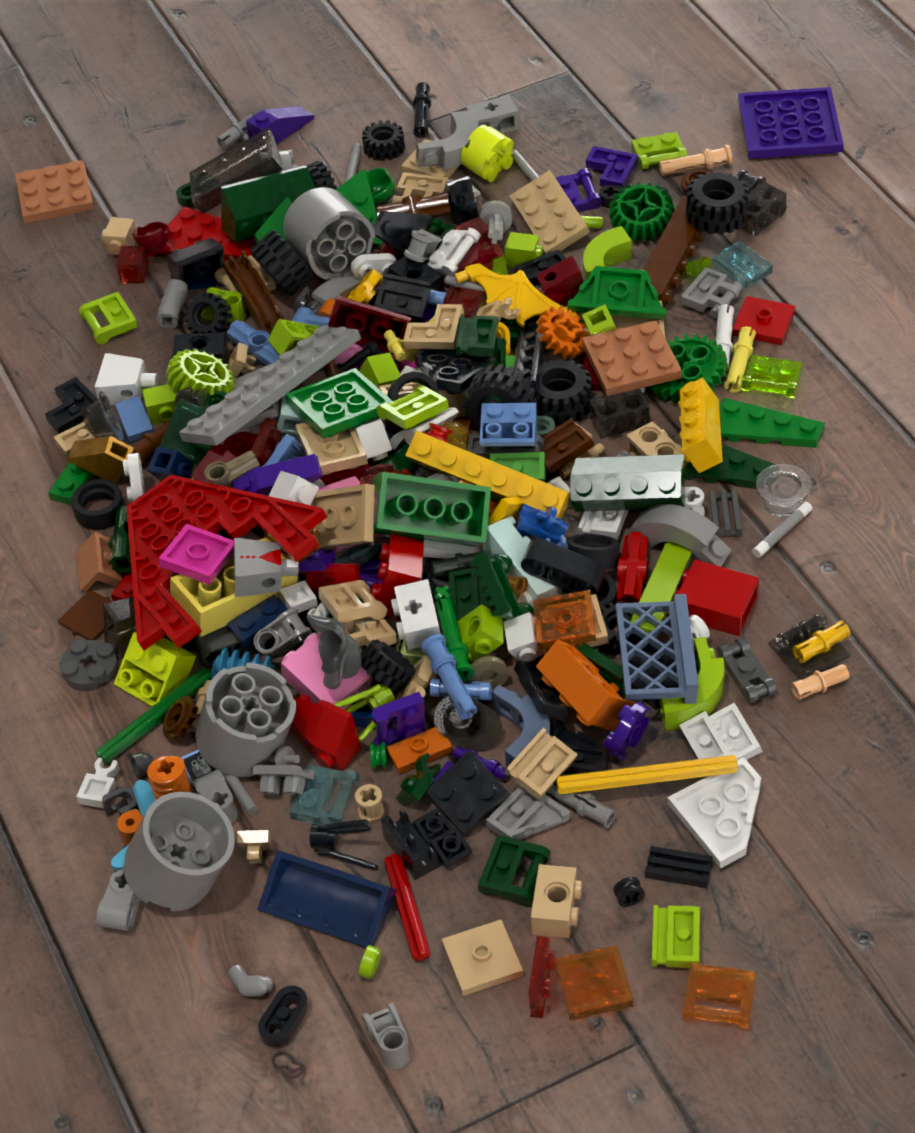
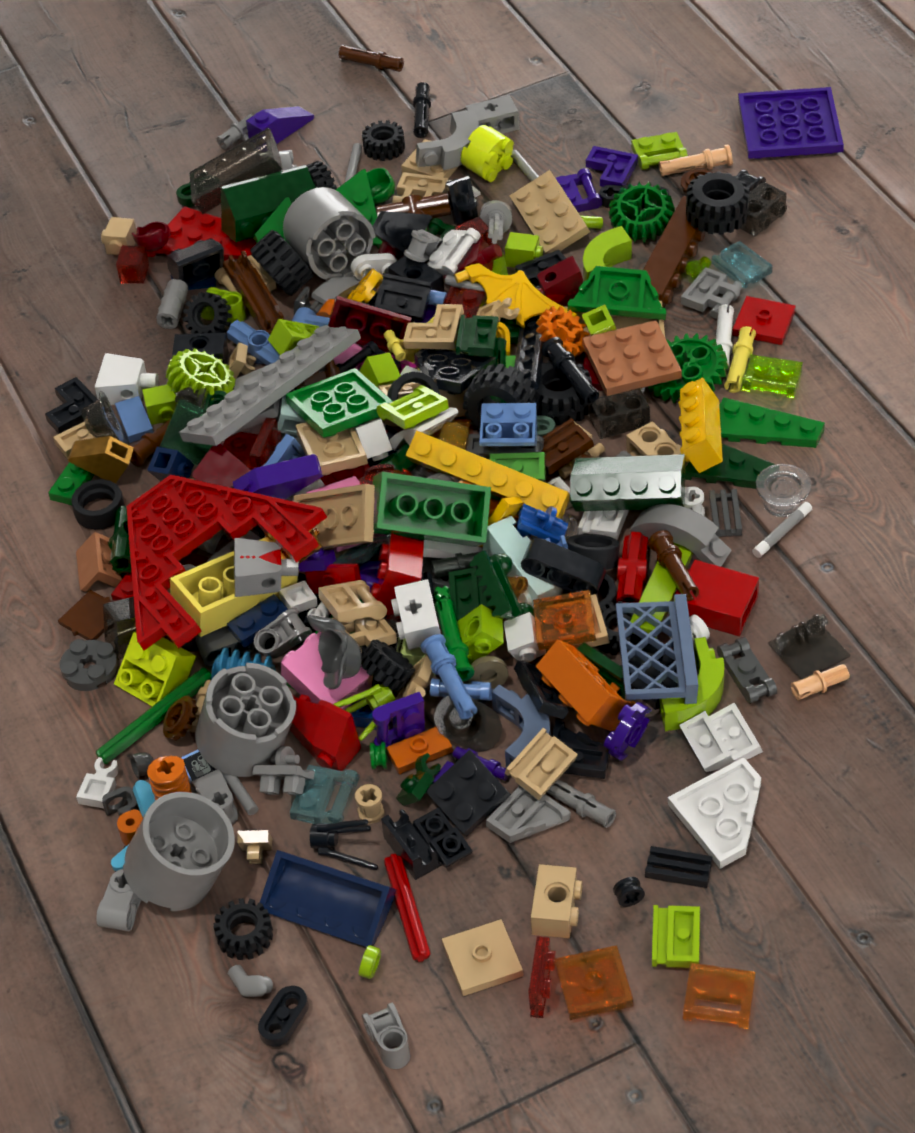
nougat plate [15,160,94,224] -> none
lime plate [78,292,138,345] -> none
white plate [123,453,145,503] -> none
dark pink plate [159,524,234,585] -> none
dark tan piece [204,451,261,488] -> none
white brick [269,471,319,505] -> none
red bush [426,423,453,443] -> none
dark green plate [478,835,551,907] -> none
yellow axle [556,755,738,794] -> none
yellow pin [793,620,850,663] -> none
none -> black tyre [213,898,273,960]
none -> reddish brown pin [339,45,404,72]
none -> black pin [541,337,599,404]
none -> reddish brown pin [648,530,699,601]

